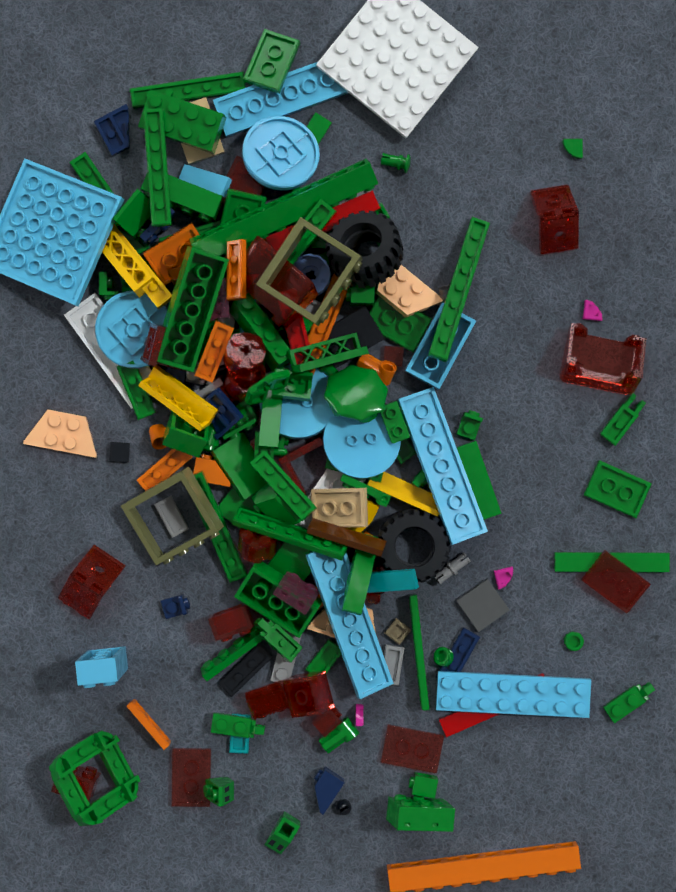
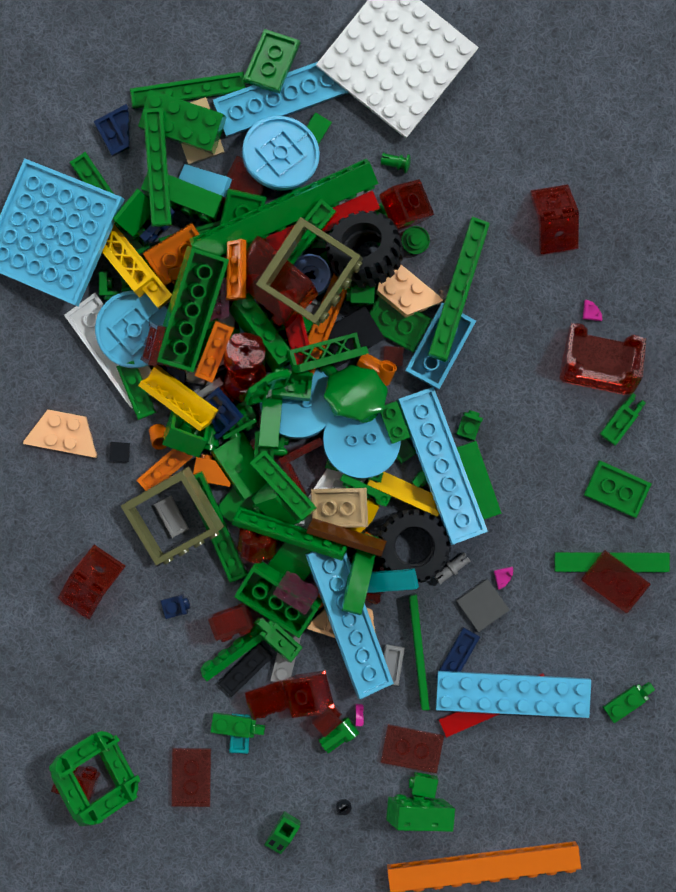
medium azure brick [75,646,128,688] -> none
orange tile [127,699,171,750] -> none
green slope [203,777,234,807] -> none
green tile [305,639,341,681] -> none
dark blue slope [314,766,345,815] -> none
dark tan tile [384,618,411,645] -> none
green tile [434,647,454,667] -> none
green tile [562,139,583,159] -> none
green tile [564,631,584,651] -> none
none -> clear red brick [379,179,435,229]
none -> green plate [401,226,430,255]

